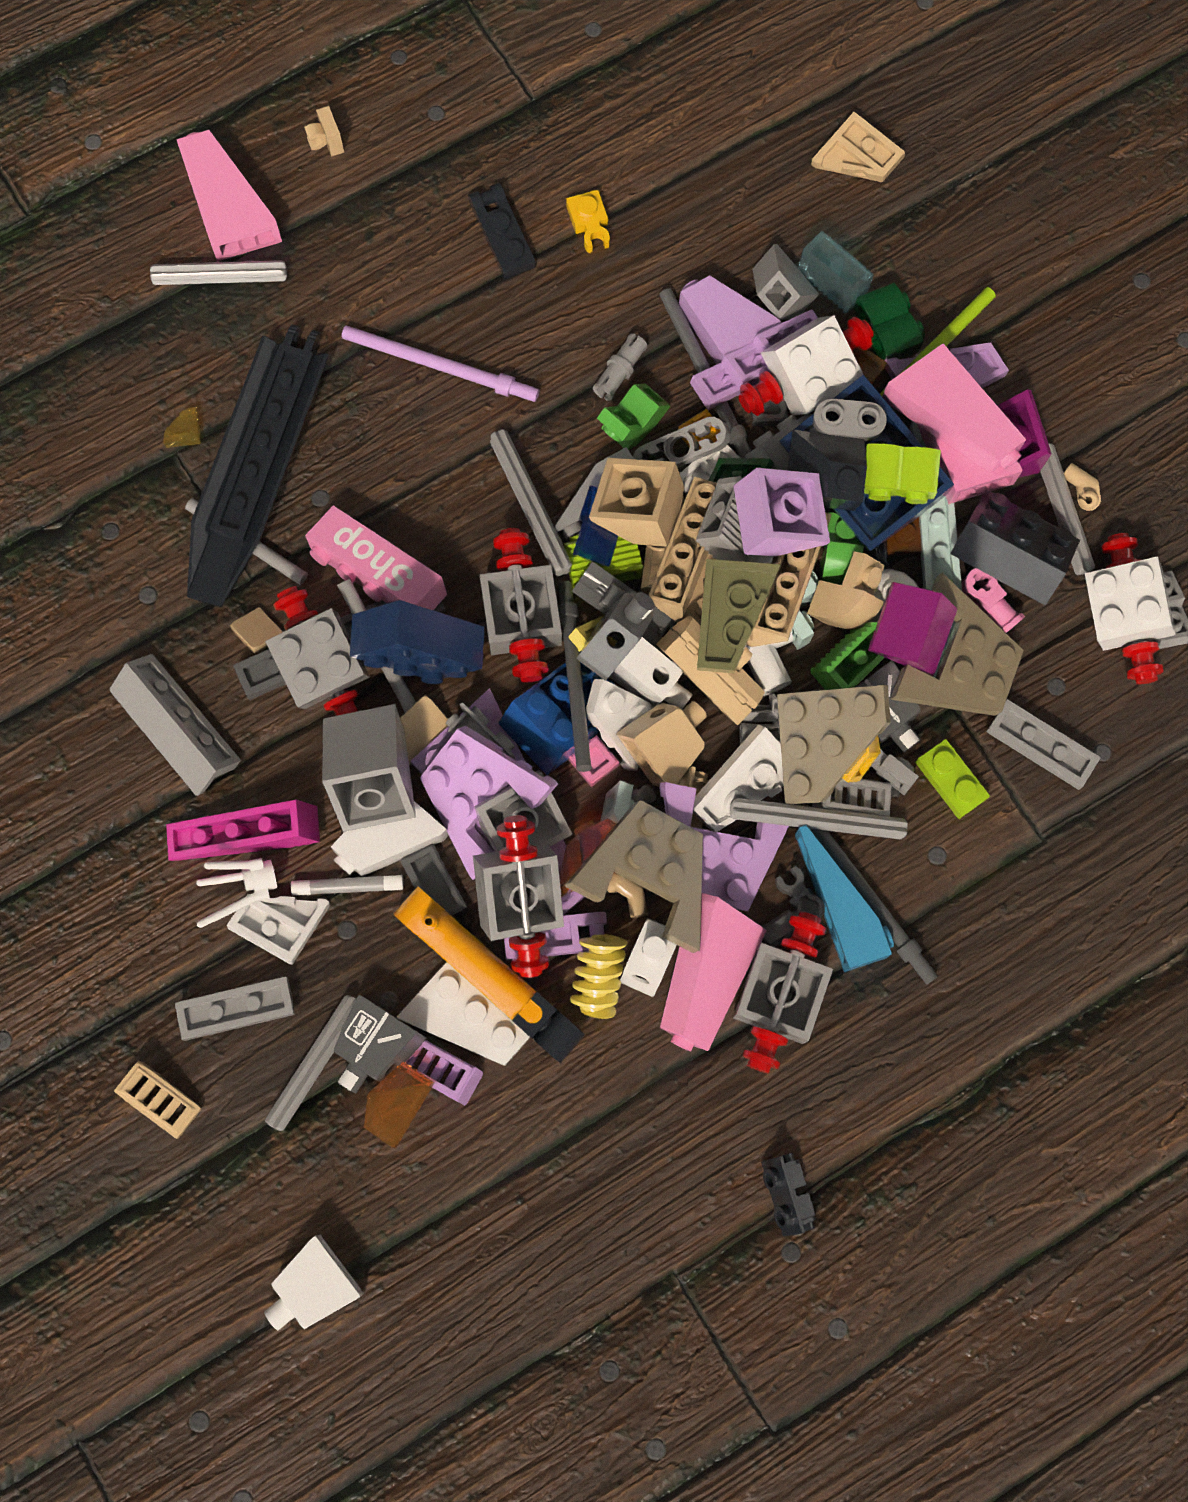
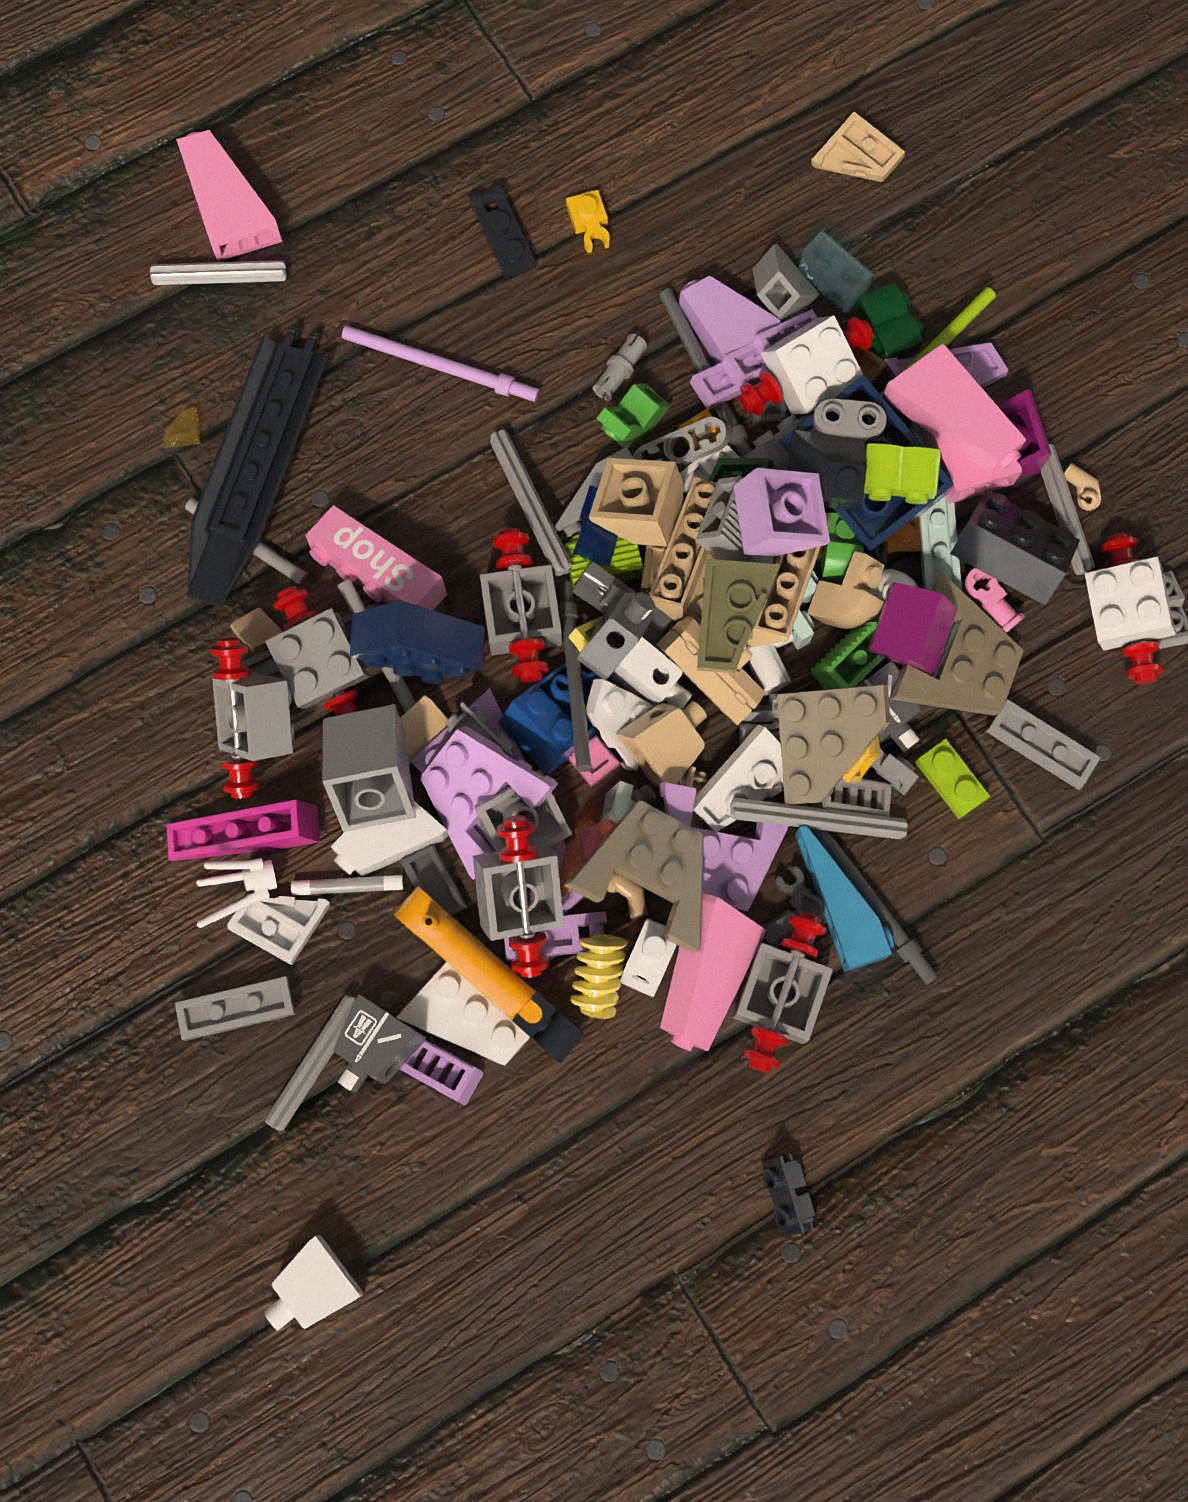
light grey panel [110,654,241,796] -> none
tan slope [114,1061,202,1139] -> none
tan tile [304,106,344,157] -> none
clear orange slope [364,1062,435,1148] -> none
none -> light grey brick [210,637,294,799]

